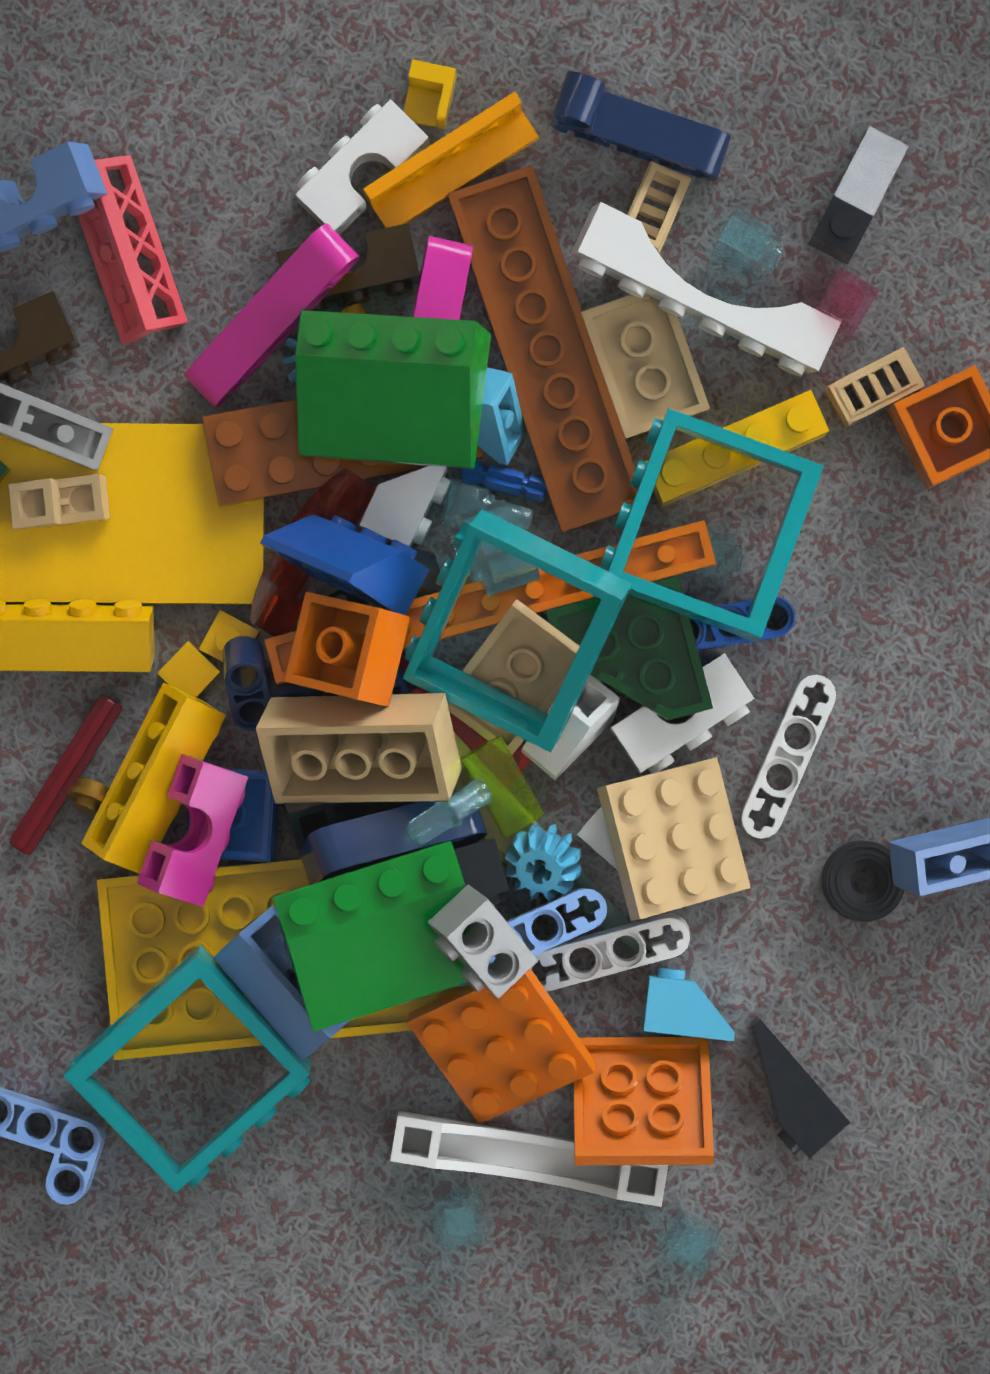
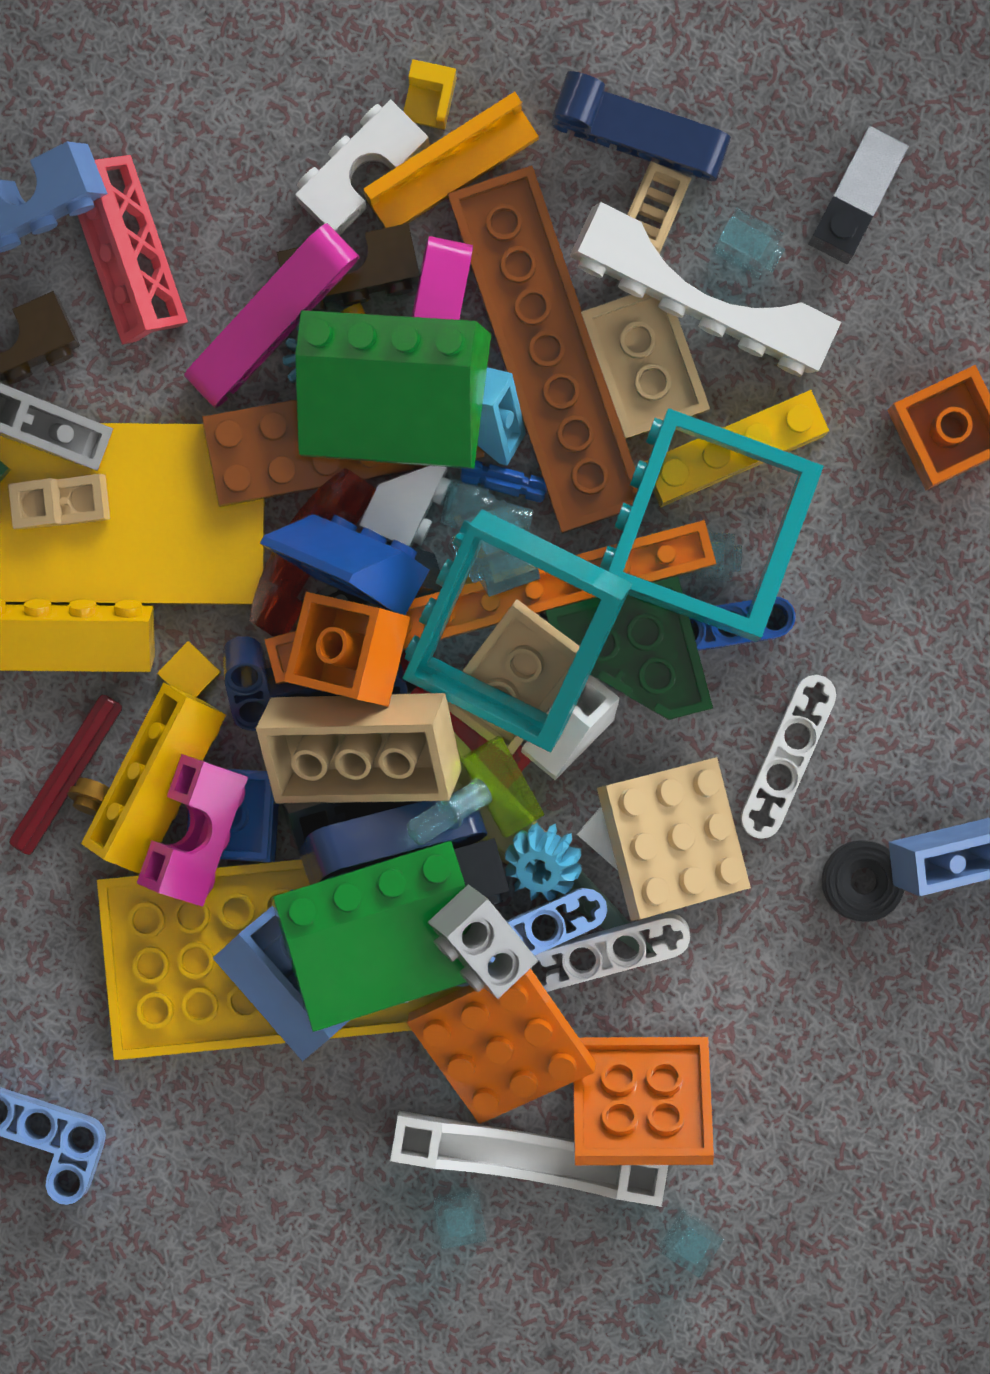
teal window [63,945,312,1193] -> none
yellow plate [199,610,260,662] -> none
white arch [610,653,755,774] -> none
medium azure slope [642,967,735,1041] -> none
black slope [750,1017,851,1159] -> none
clear pink brick [816,267,879,337] -> none
tan slope [825,347,925,429] -> none

